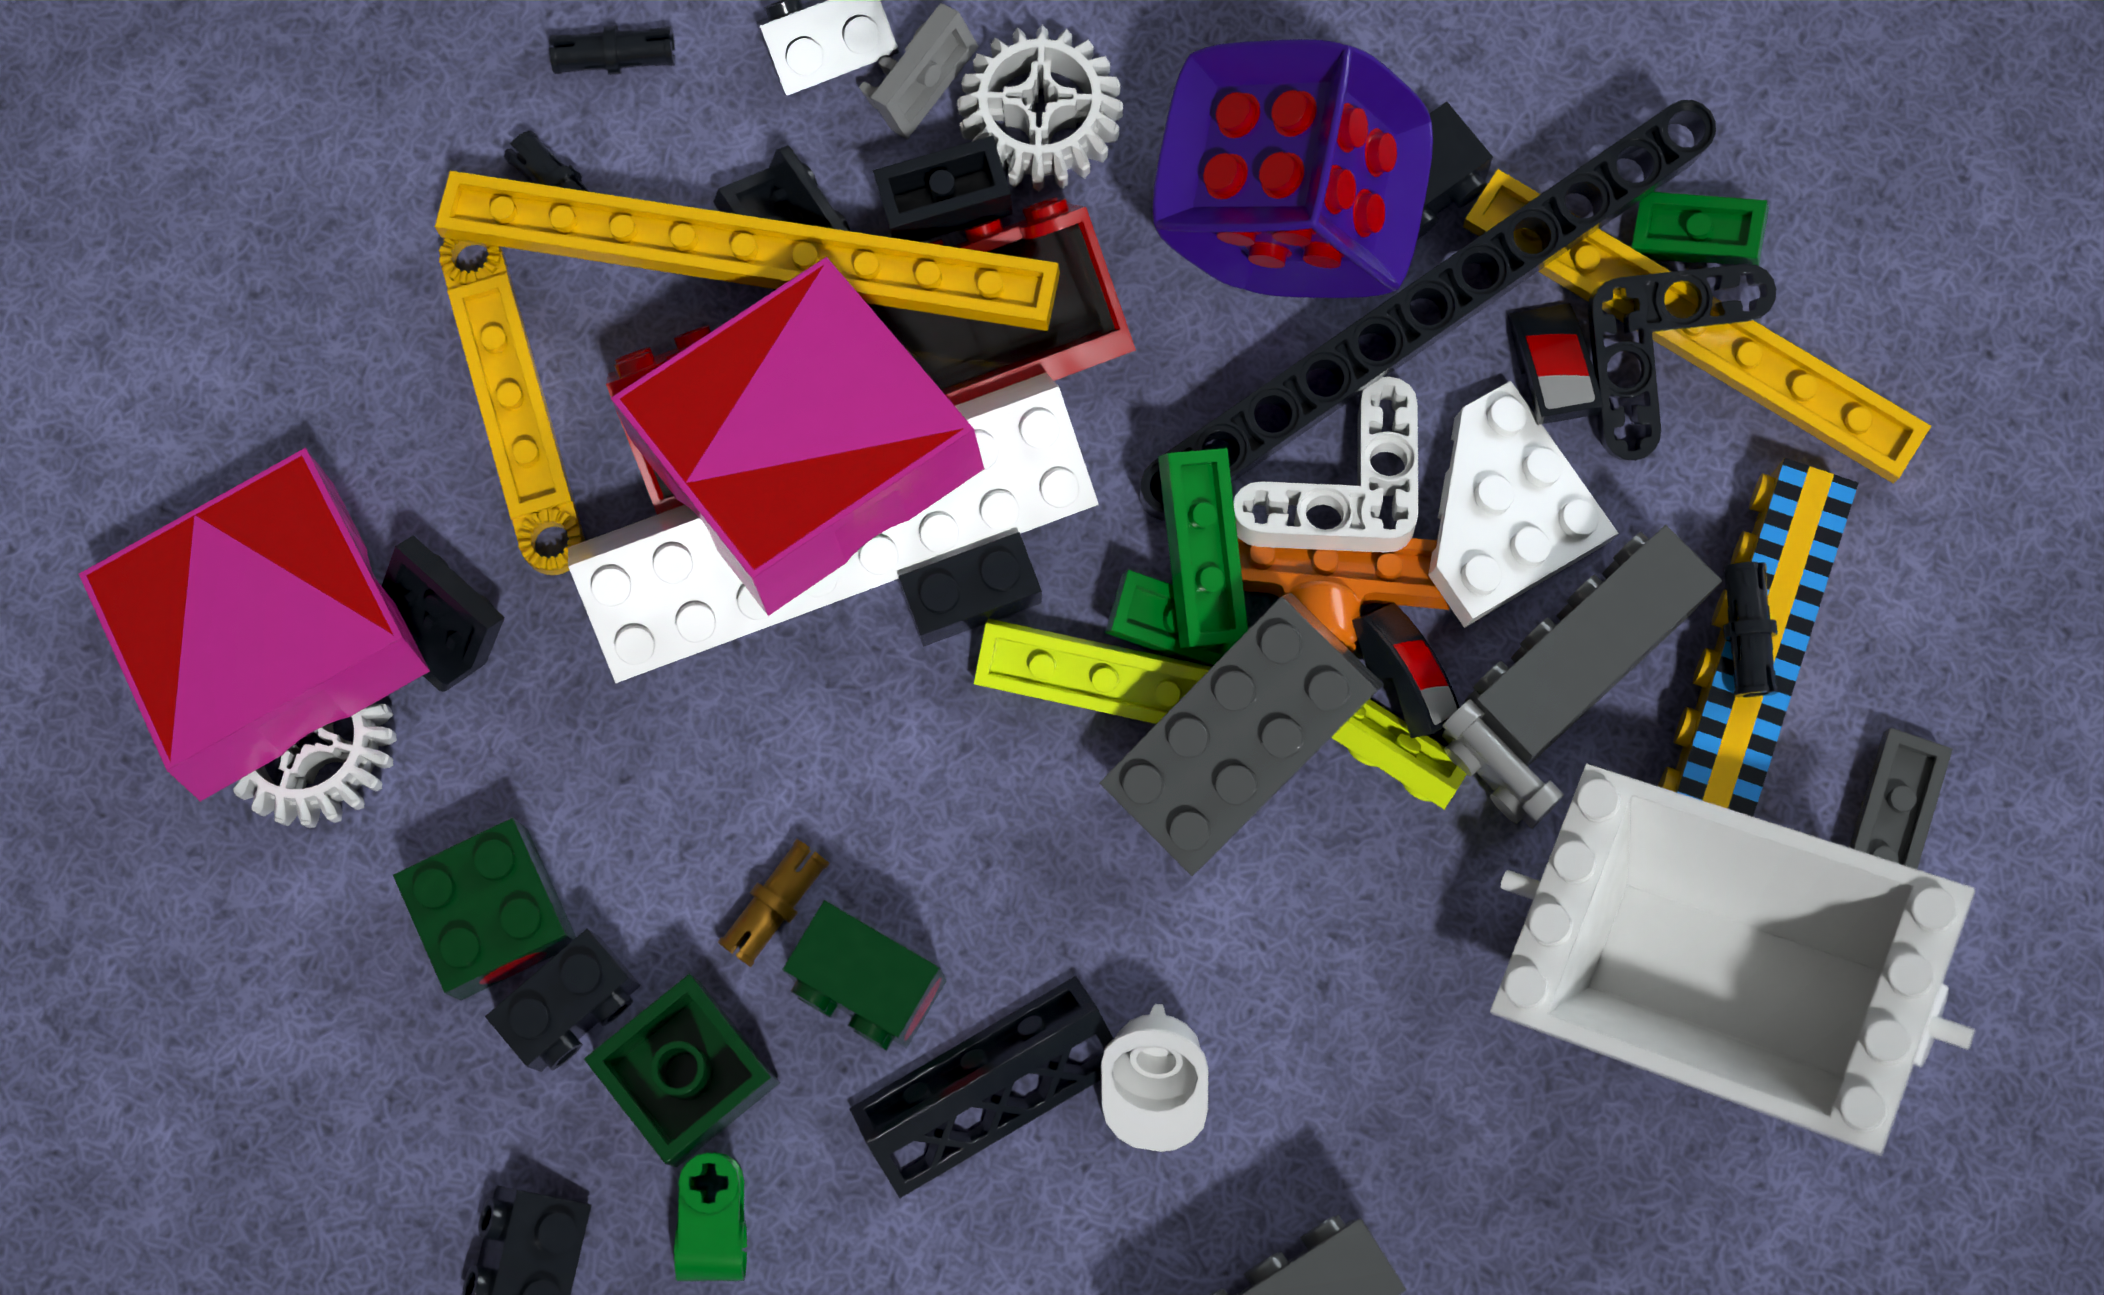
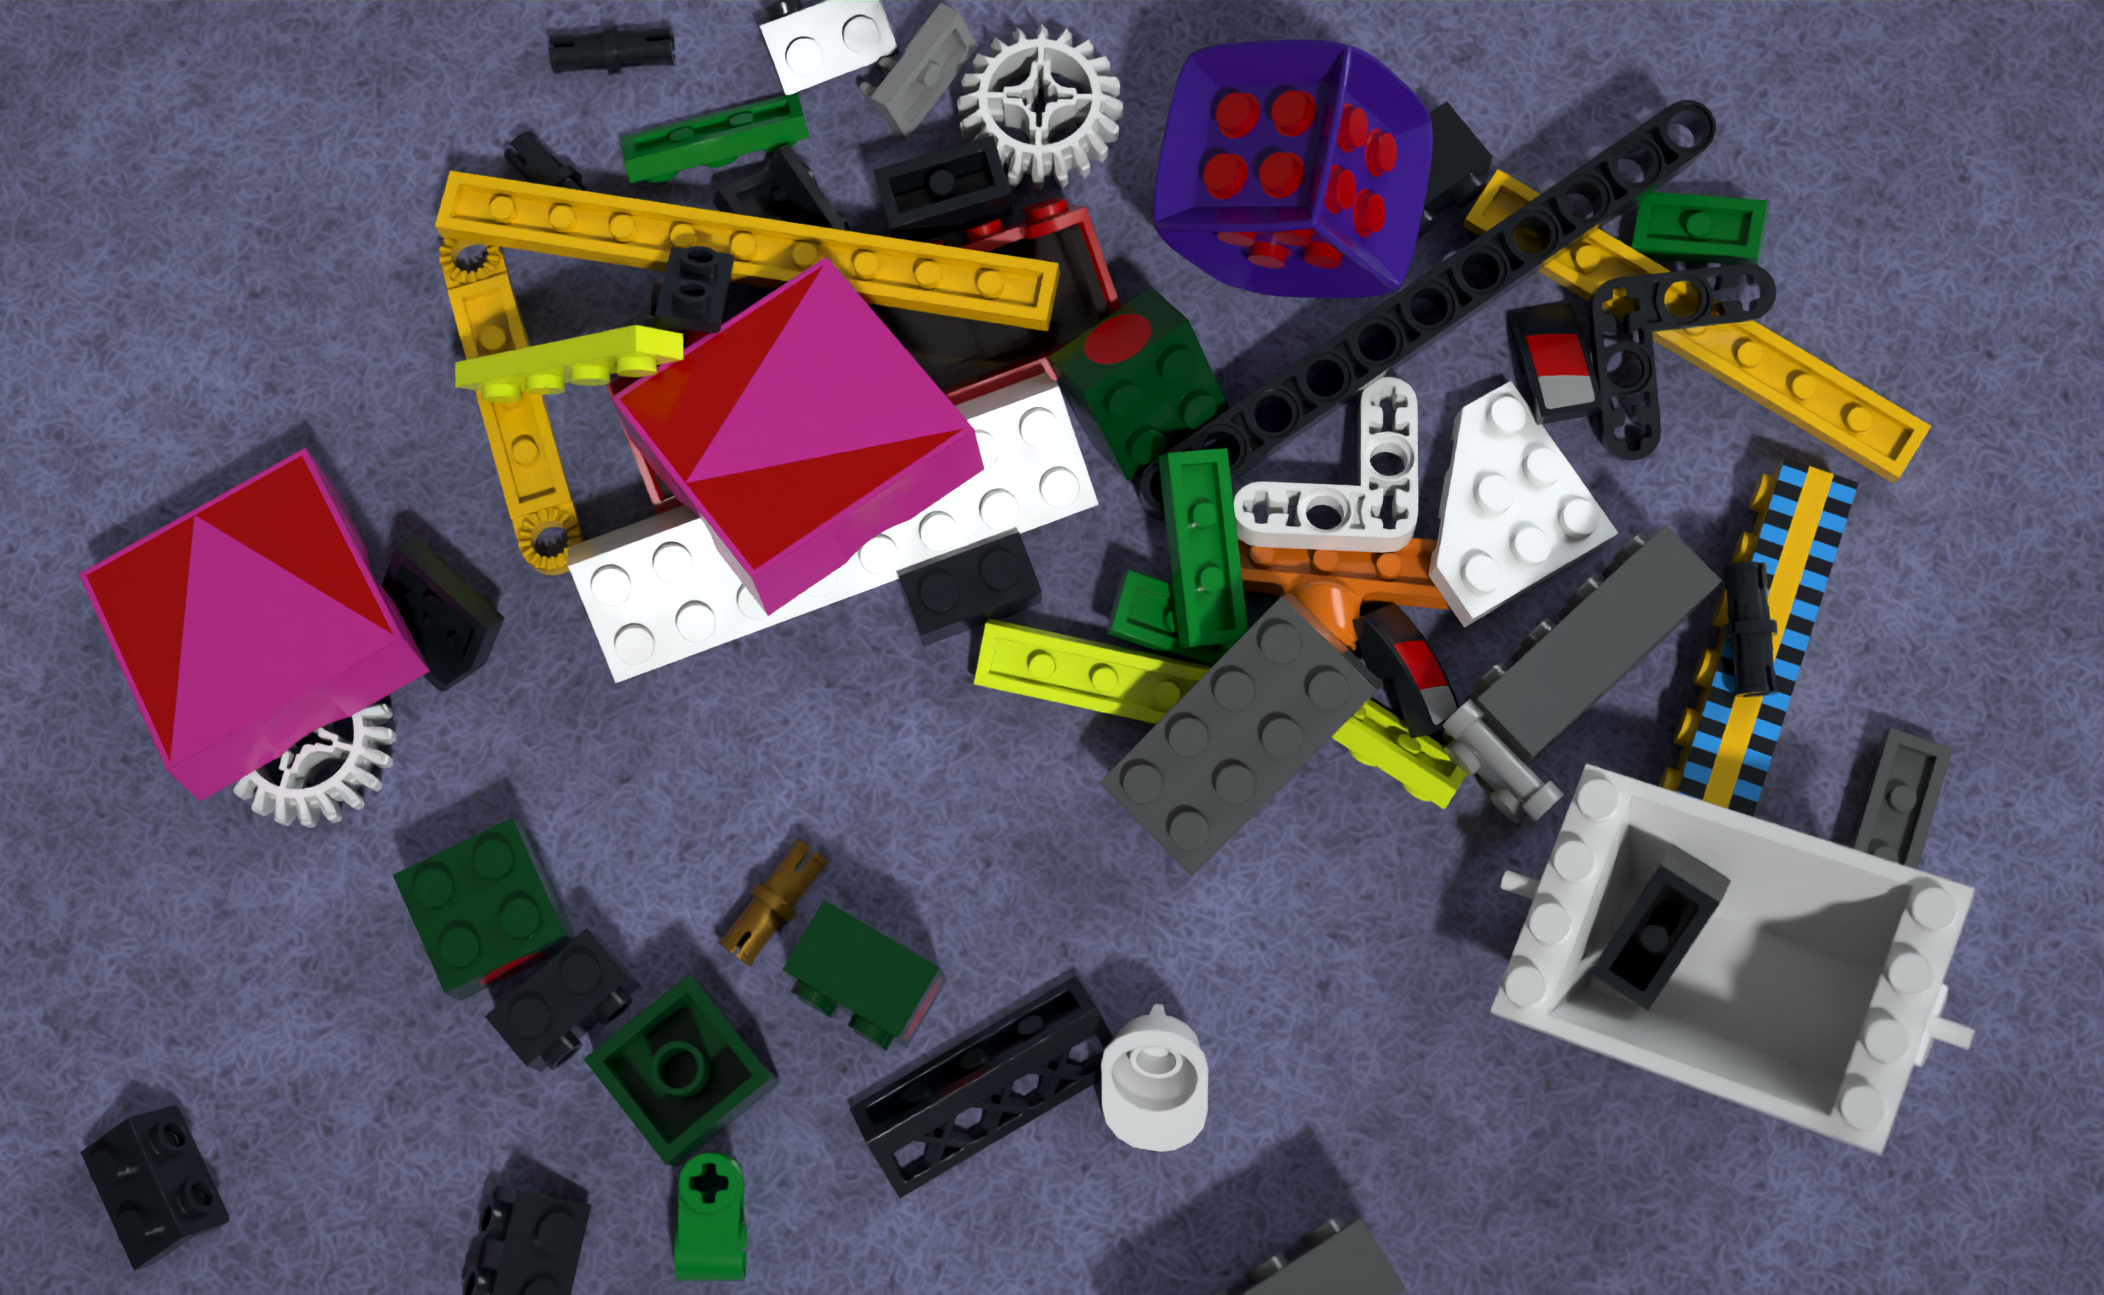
none -> black bracket [80,1106,229,1271]
none -> neon yellow plate [455,325,684,403]
none -> green plate [621,92,810,183]
none -> black bracket [644,246,734,367]
none -> dark green brick [1048,287,1229,481]
none -> black brick [1590,845,1731,1011]

